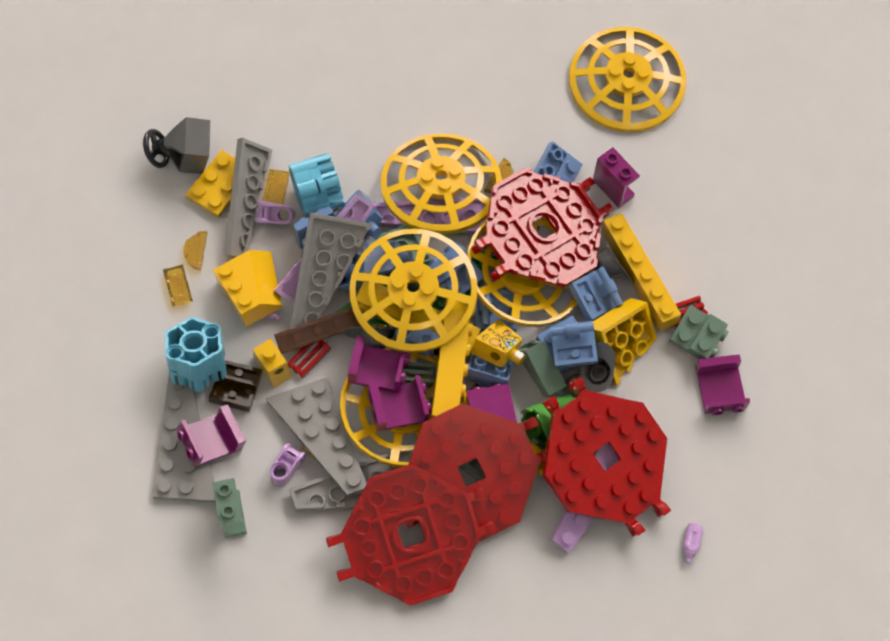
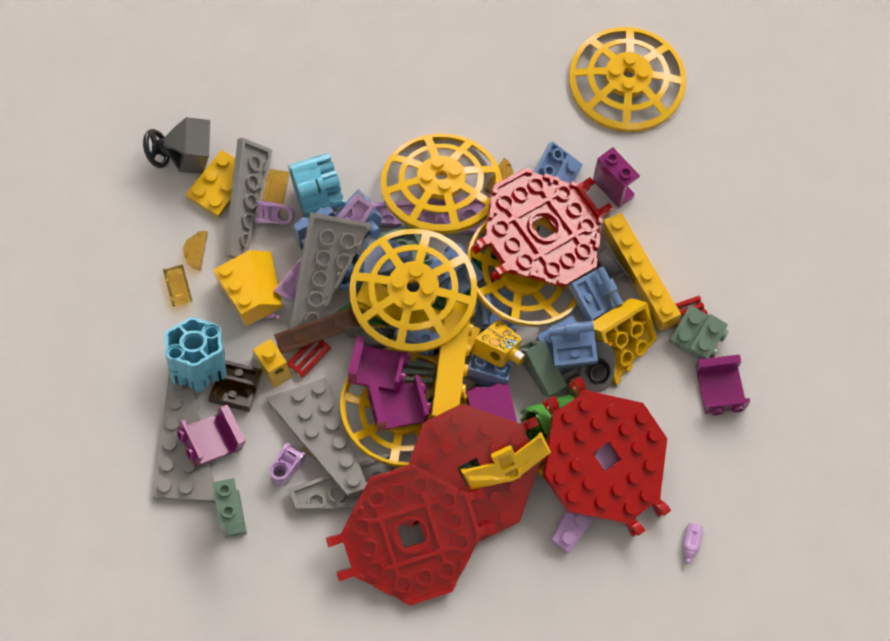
none -> yellow plate [461,432,551,490]

